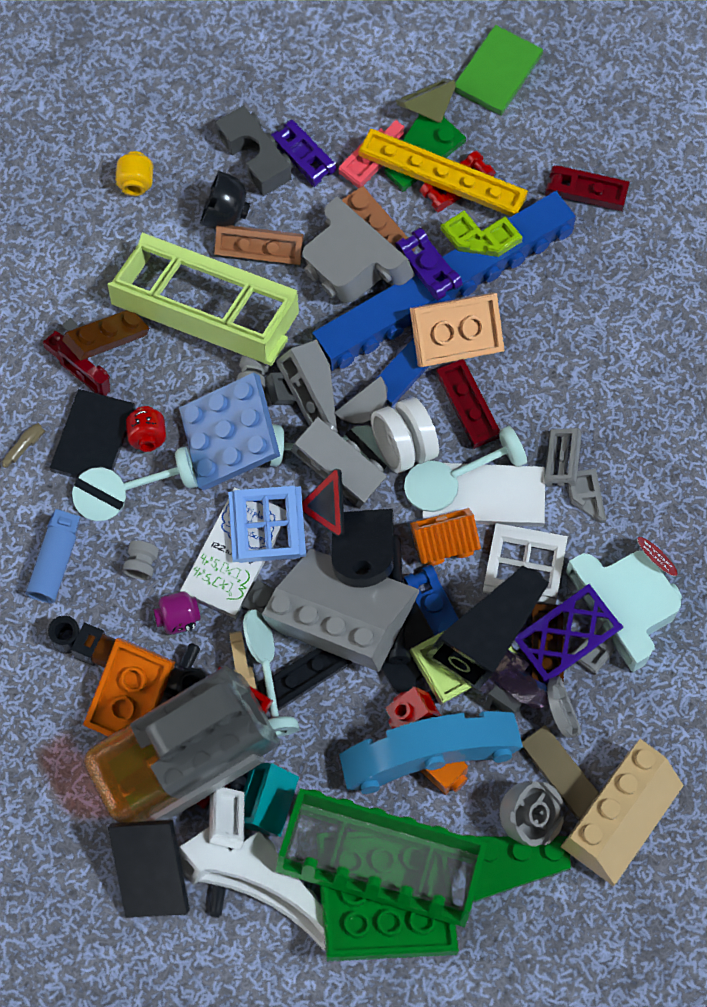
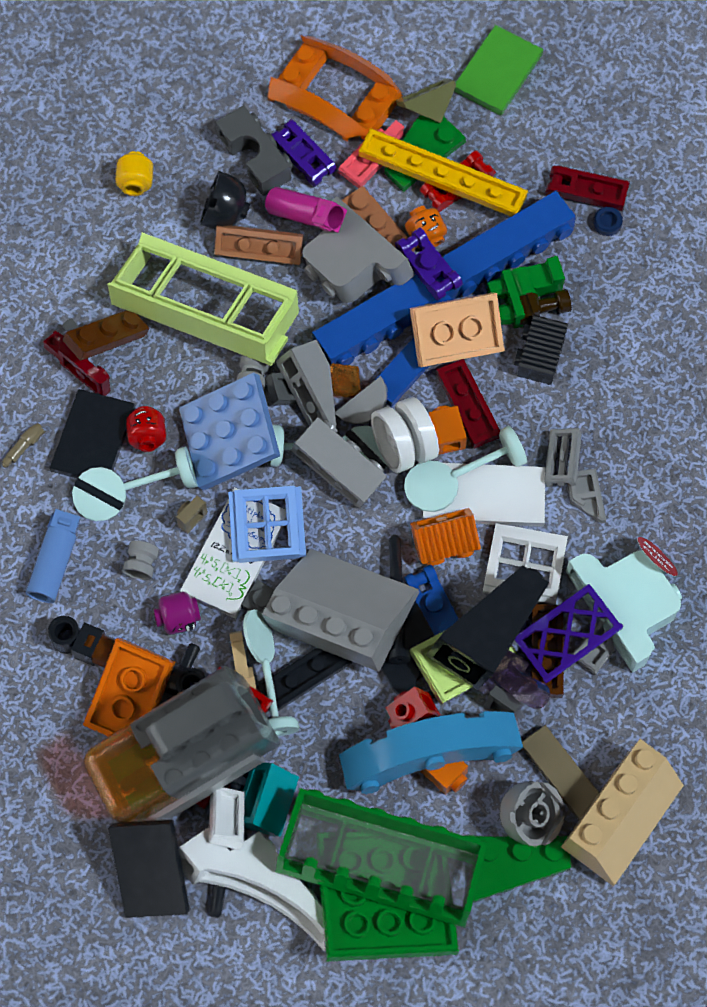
piece [302,469,345,536] -> none
black tile [331,509,394,588] -> none
lime tile [440,210,523,257] -> none
light grey tile [547,676,582,738] -> none
none -> dark tan plate [176,496,208,534]
none -> dark pink piece [265,187,347,233]
none -> orange wedge [268,36,402,141]
none -> clear orange plate [330,363,361,398]
none -> orange head [405,206,447,248]
none -> orange brick [428,405,467,455]
none -> green hips [486,256,572,329]
none -> black brick [514,315,568,385]
none -> dark blue tile [593,207,623,236]

